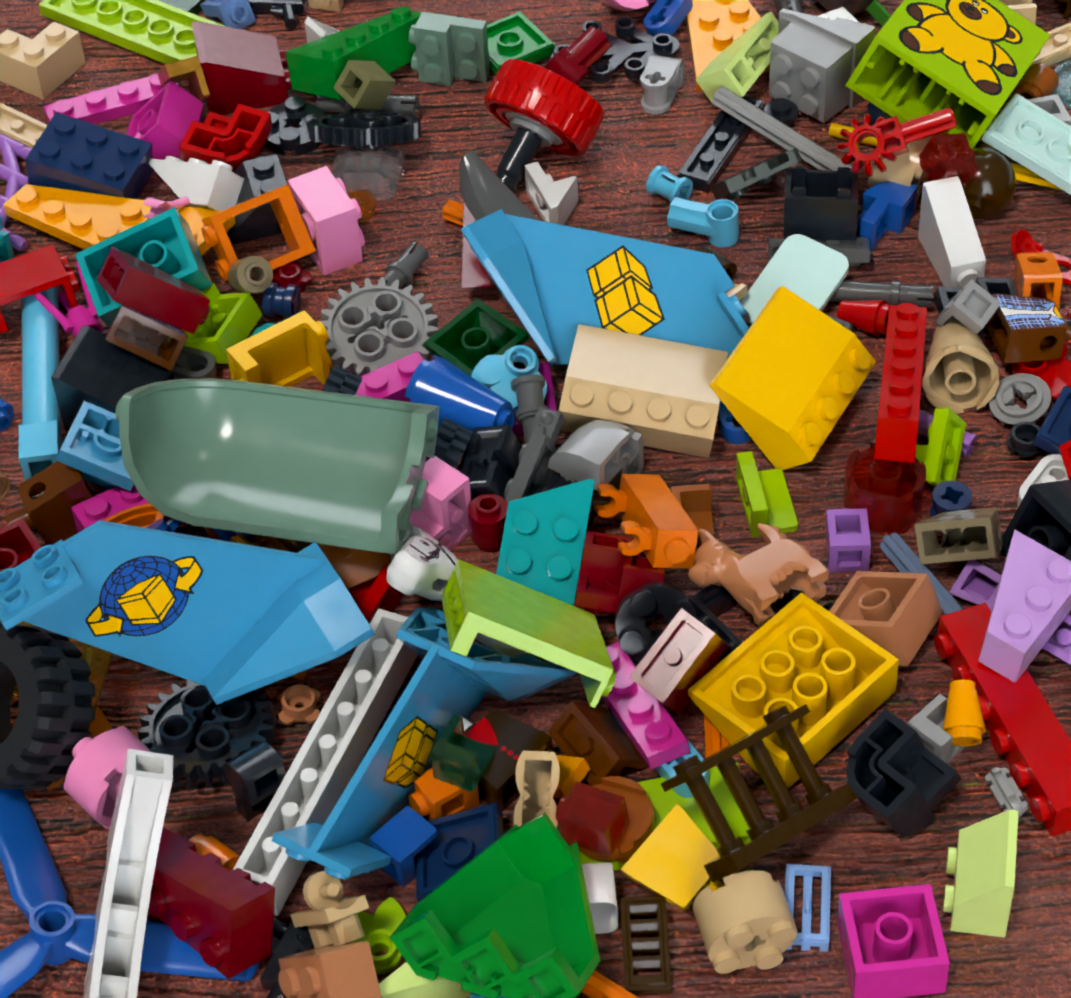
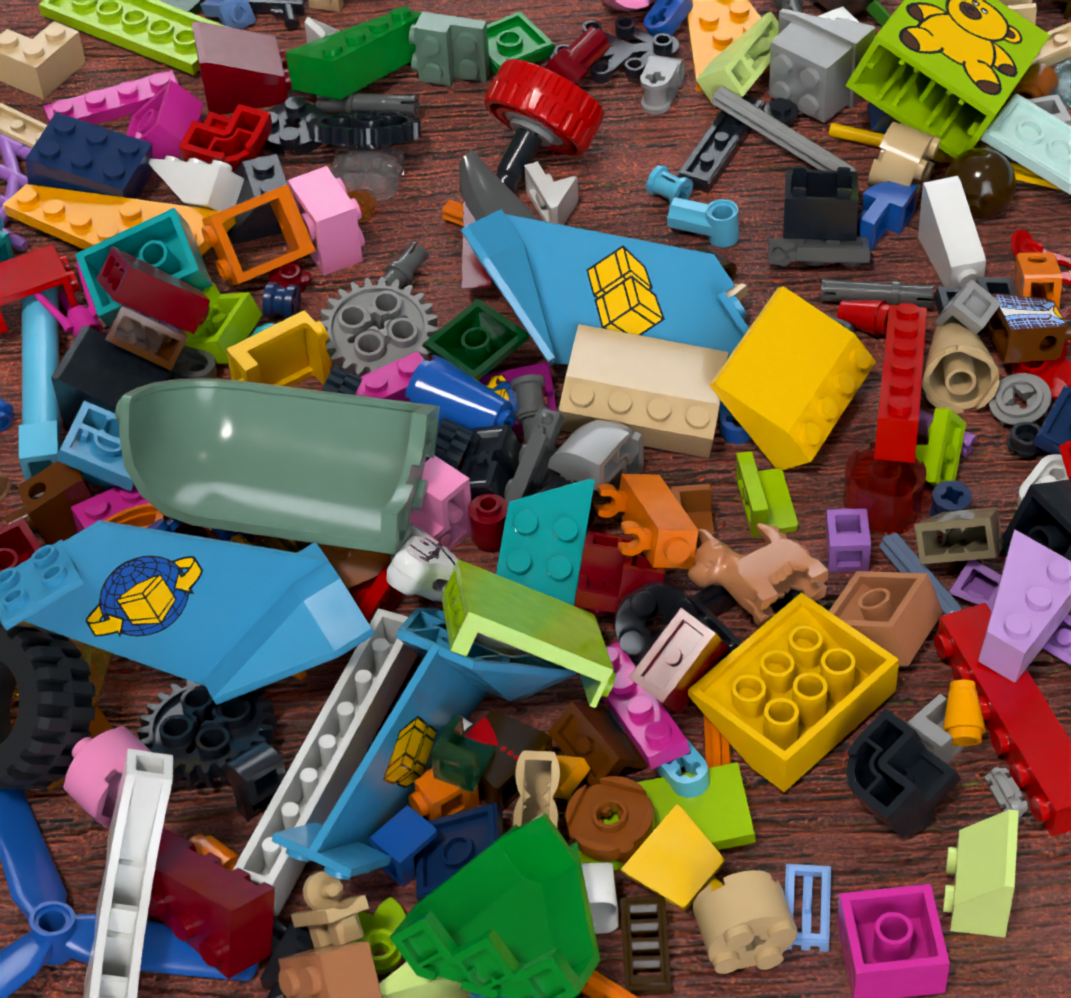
bright pink hand [144,197,190,219] -> none
pearl gold panel [158,55,210,102] -> none
dark tan brick [228,256,273,294] -> none
nougat plate [278,684,321,725] -> none
olive brick [333,60,396,109] -> none
medium azure plate [471,345,547,410] -> none
clear red brick [555,781,630,858] -> none
dark brown fence [661,704,856,882] -> none
pearl dark grey wing [710,148,802,200] -> none
light aqua piece [741,234,849,326] -> none
red gear [837,108,957,177] -> none
clear red brick [919,132,979,190] -> none

